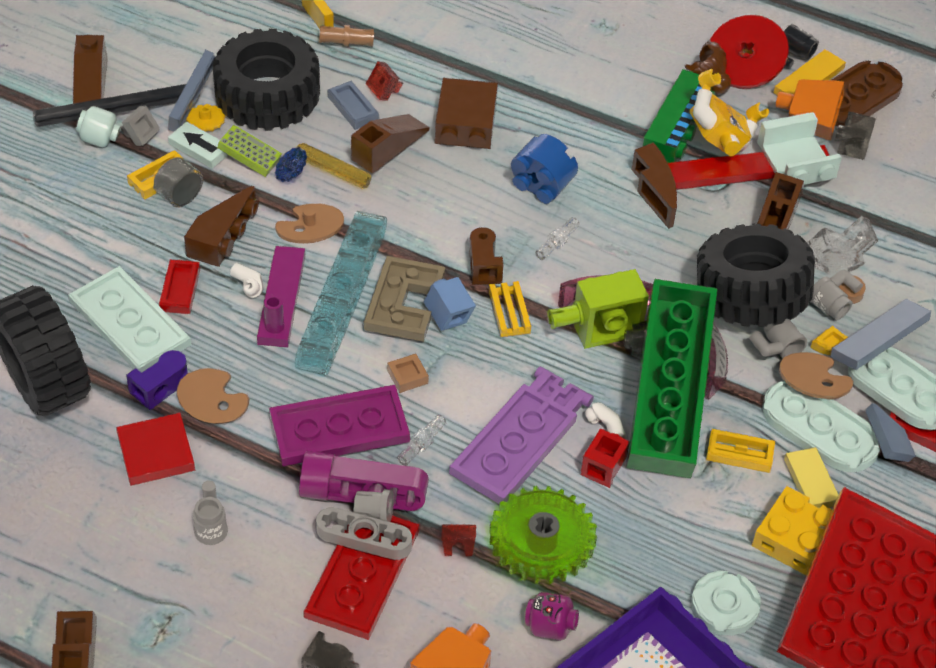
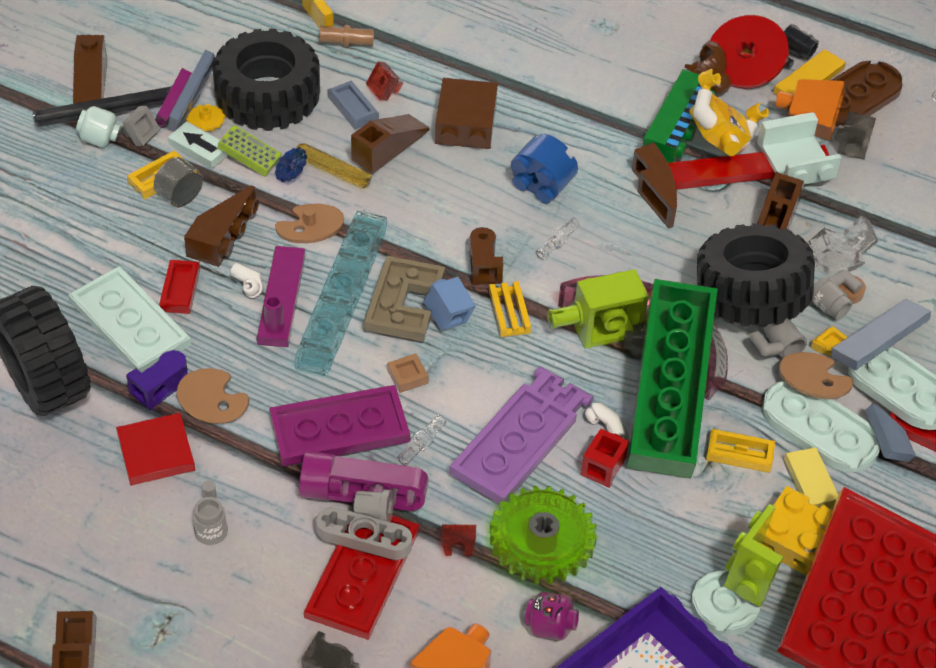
none -> magenta tile [155,68,192,128]
none -> lime bracket [724,504,783,607]

